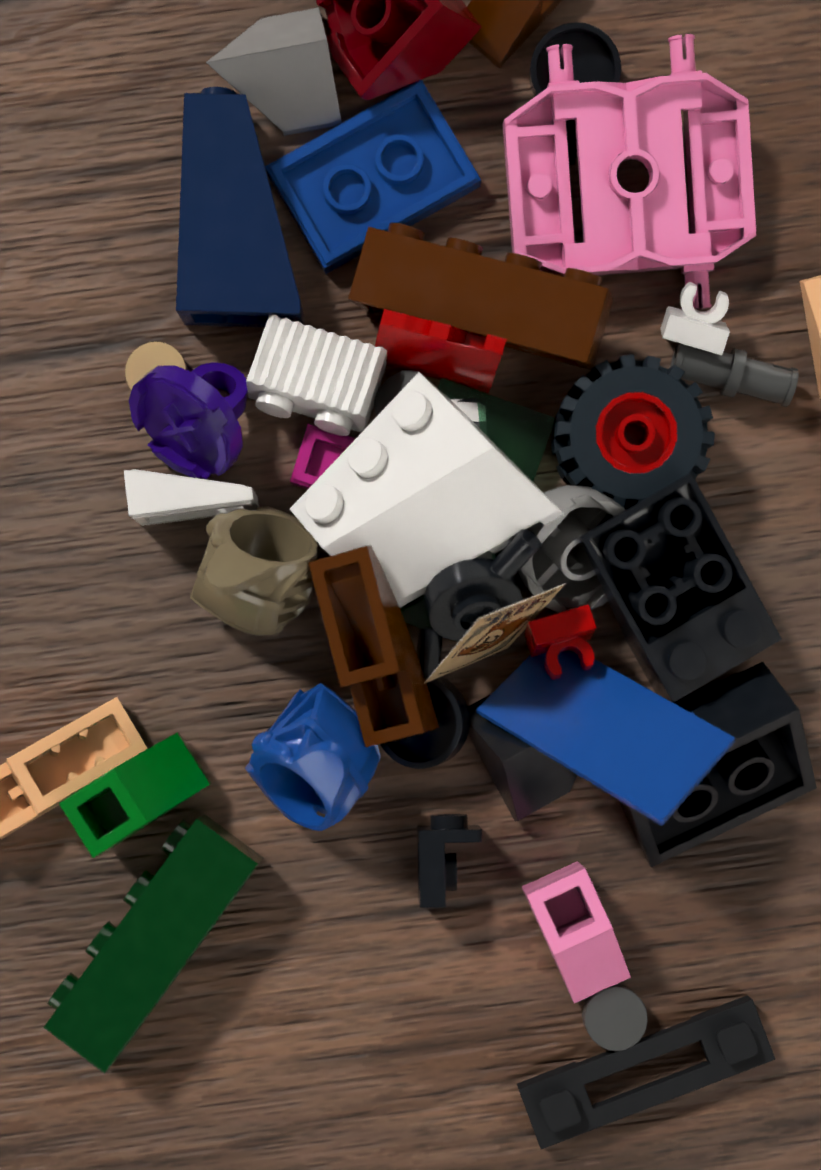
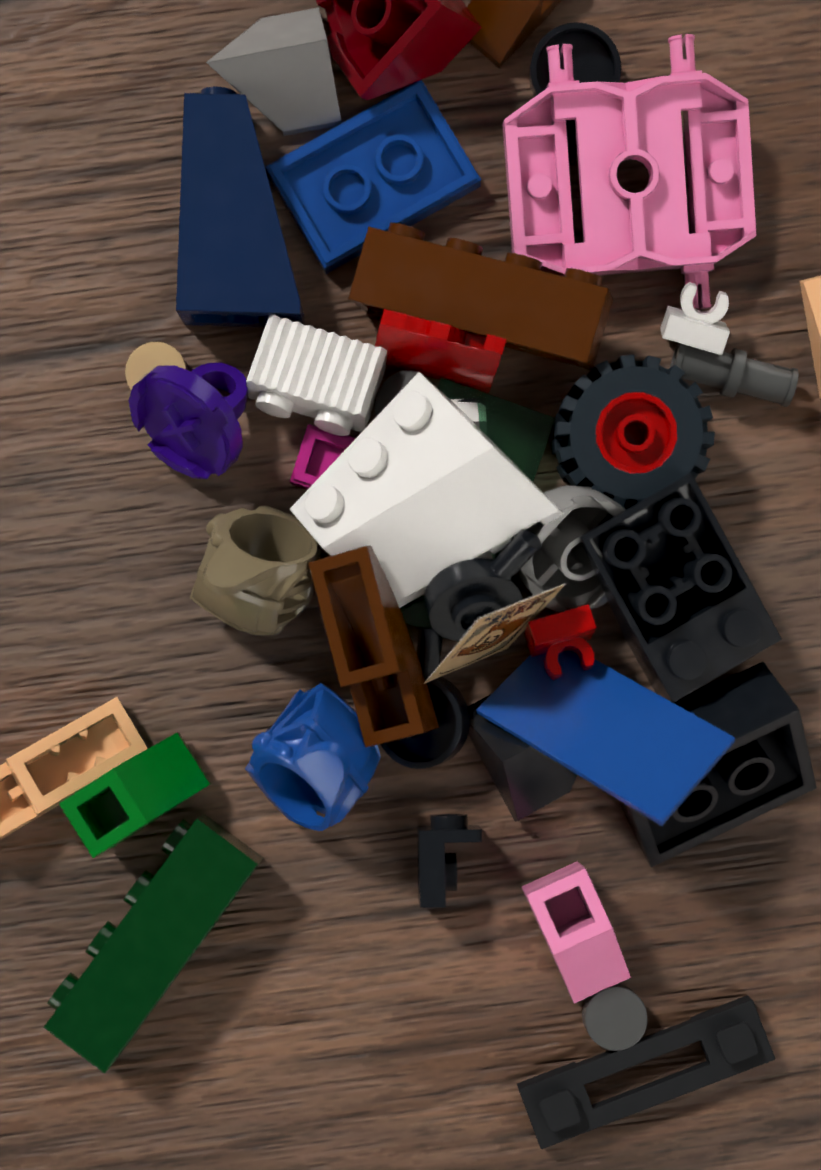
white slope [124,469,259,526] -> none

